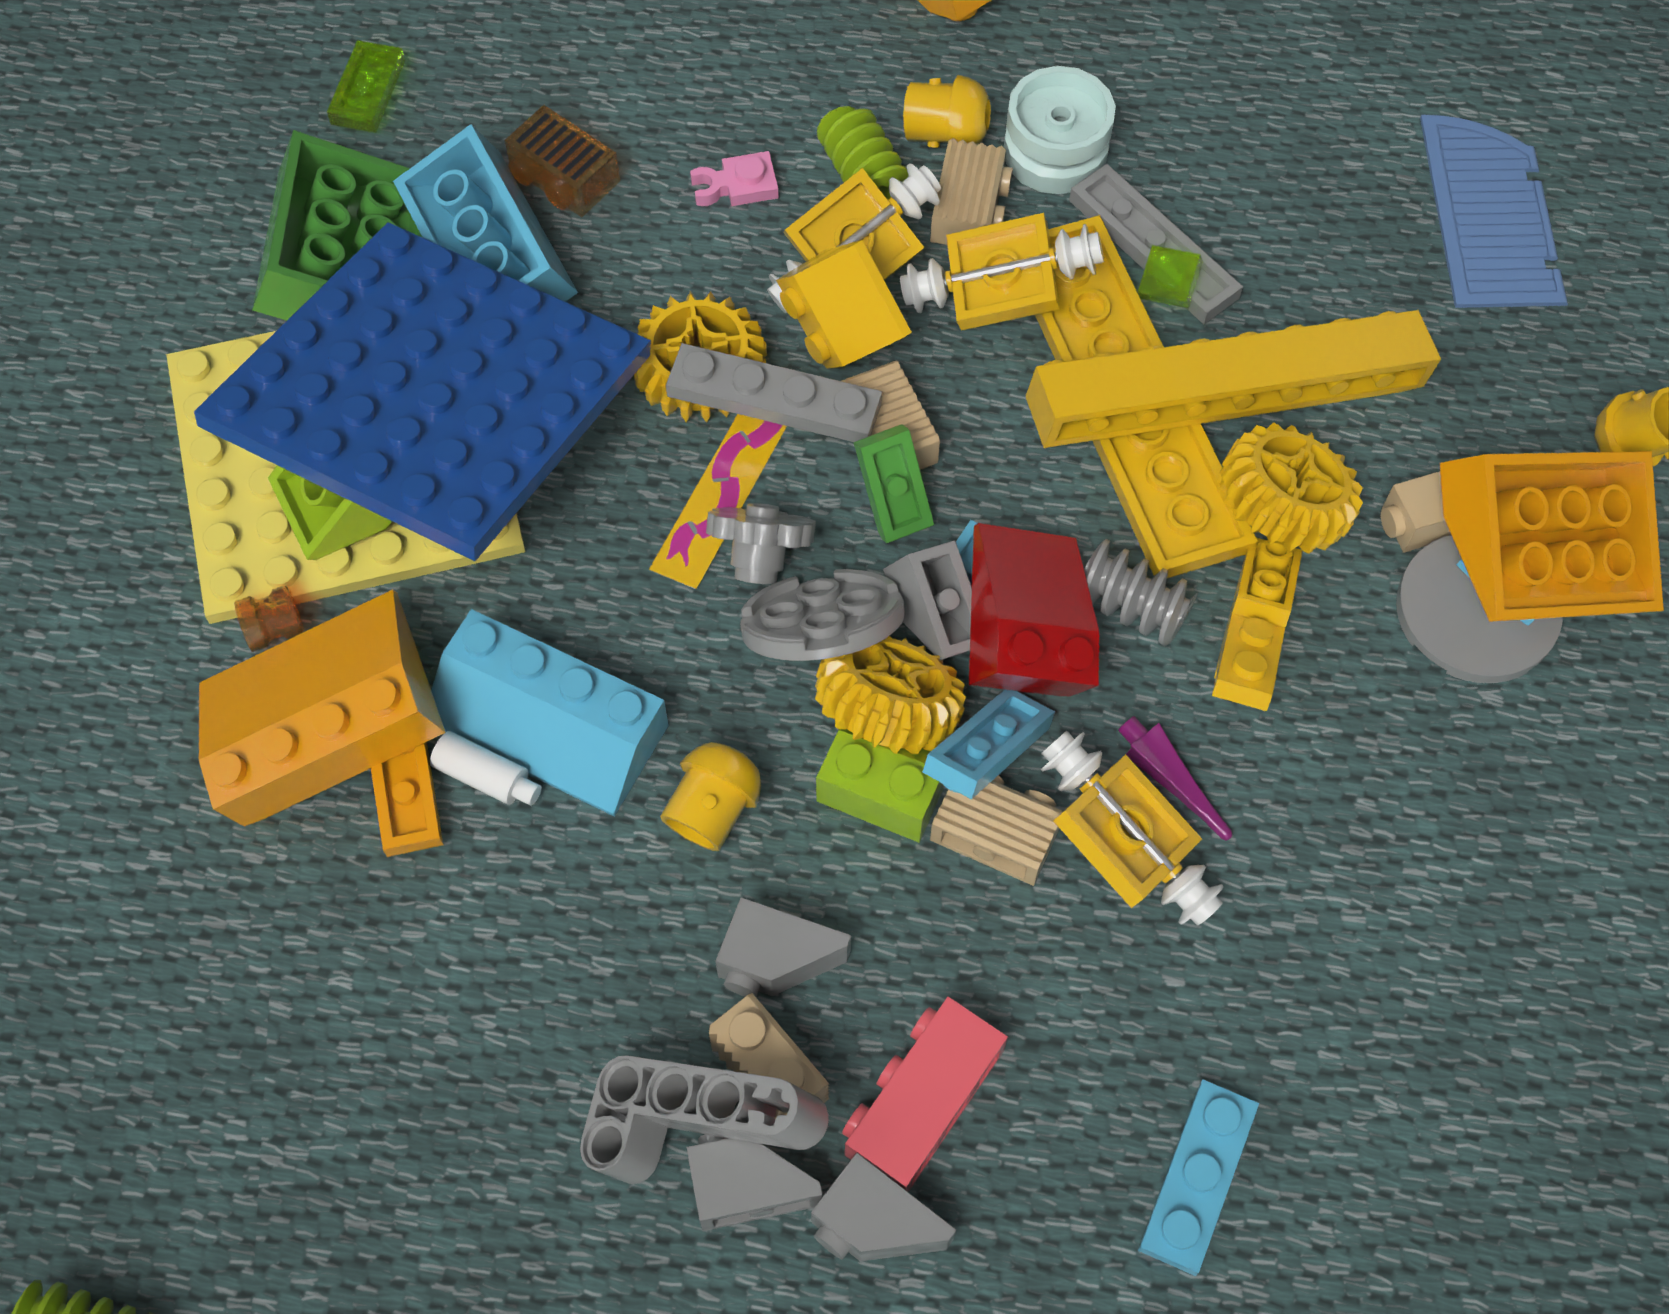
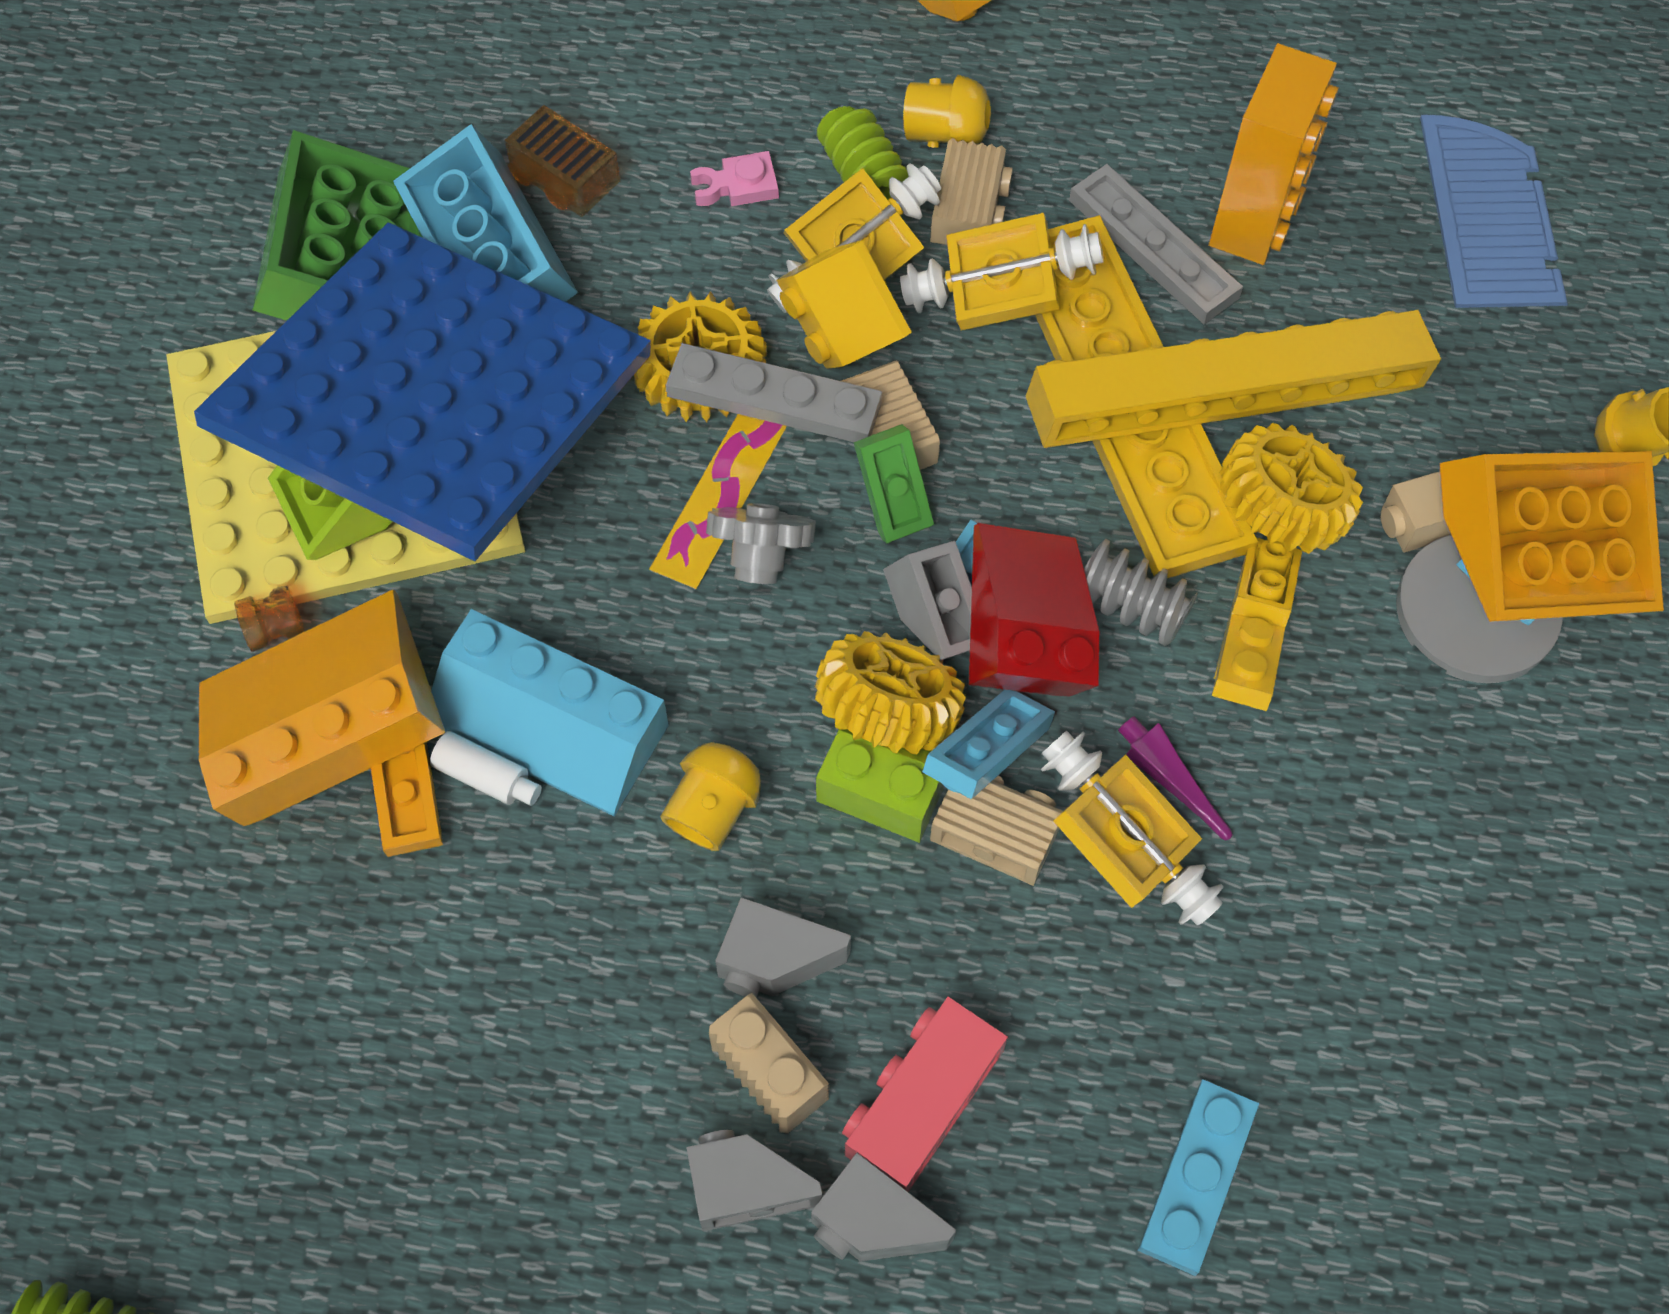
clear neon green plate [327,40,405,133] -> none
light grey beam [580,1056,829,1184] -> none
light grey tile [740,569,905,661] -> none
light aqua wheel [1004,66,1116,194] -> none
clear neon green plate [1138,245,1203,308] -> none
none -> light orange brick [1208,43,1339,265]

